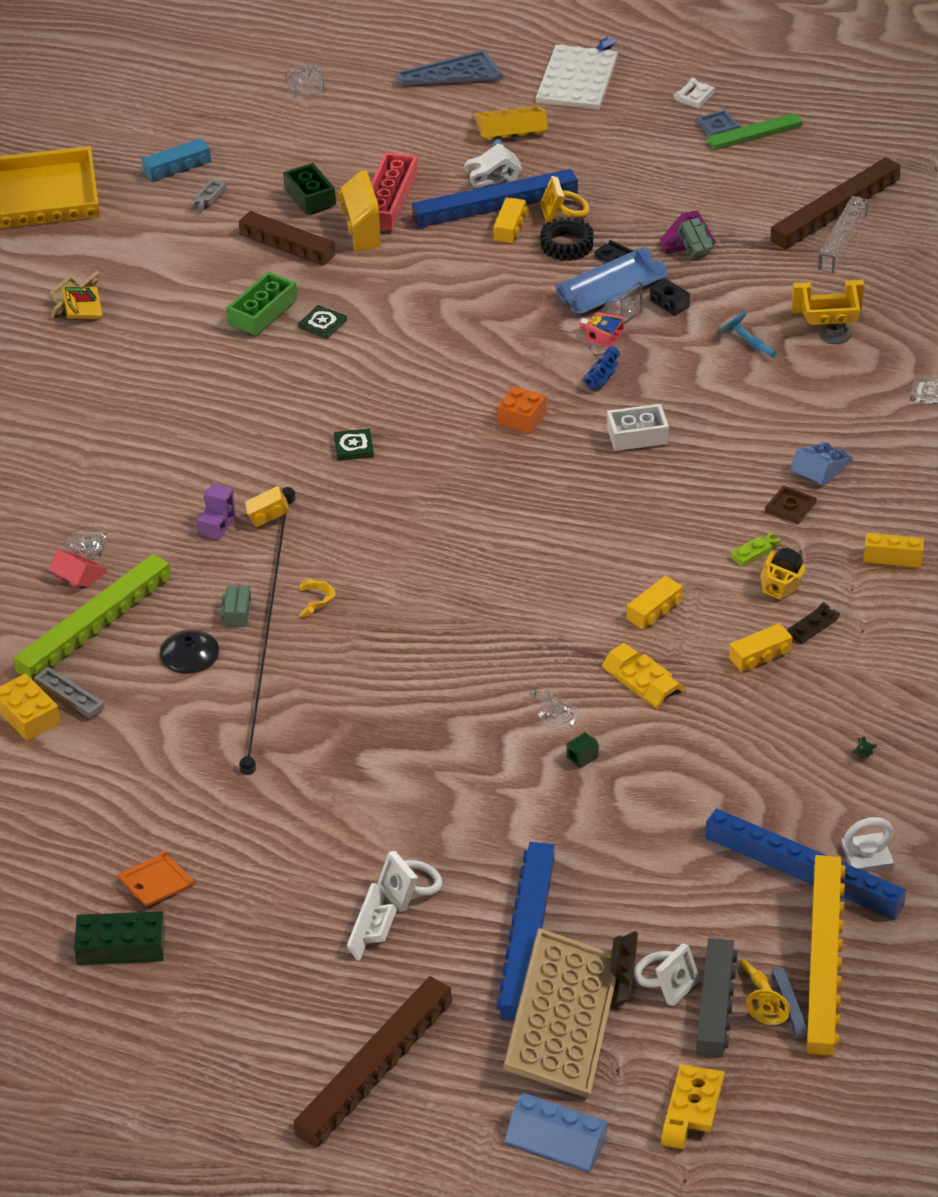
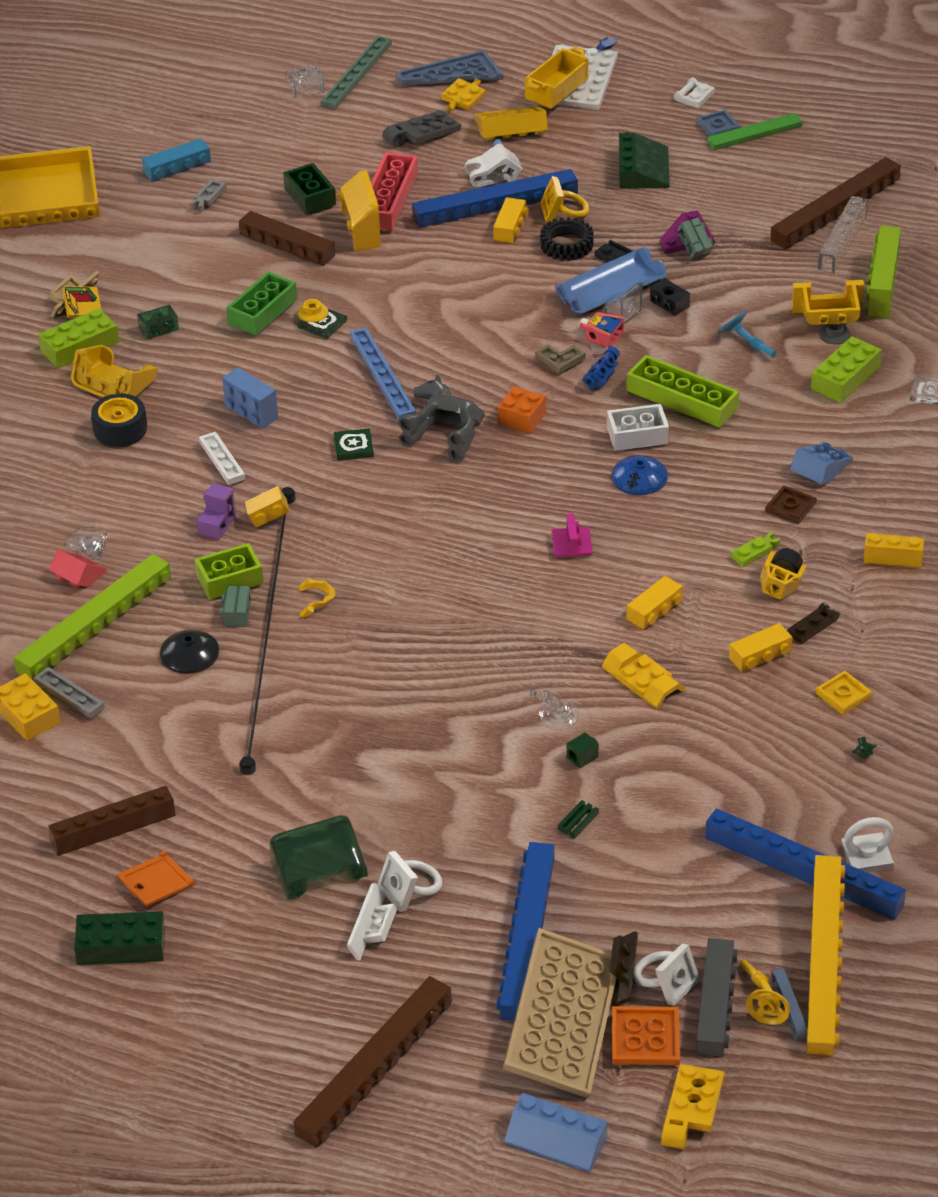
none -> lime brick [38,308,119,368]
none -> reddish brown brick [48,785,176,856]
none -> yellow windscreen [71,345,158,398]
none -> black wheel [91,393,147,447]
none -> clear green brick [137,305,179,340]
none -> lime brick [195,543,264,600]
none -> white plate [199,432,245,485]
none -> medium blue brick [222,367,278,429]
none -> clear green windscreen [269,815,368,900]
none -> yellow piece [297,299,329,322]
none -> sand green tile [321,36,392,110]
none -> medium blue plate [350,327,416,420]
none -> dark grey hinge [382,110,461,147]
none -> dark grey animal [398,374,485,462]
none -> yellow plate [441,78,486,112]
none -> yellow container [525,46,589,109]
none -> dark tan plate [535,344,586,374]
none -> dark pink bracket [551,514,593,557]
none -> dark green tile [558,800,599,838]
none -> blue dish [612,455,668,495]
none -> orange plate [612,1006,680,1065]
none -> dark green slope [619,132,670,188]
none -> lime brick [626,355,739,428]
none -> lime brick [811,336,882,403]
none -> yellow tile [815,671,873,715]
none -> lime brick [865,226,901,319]

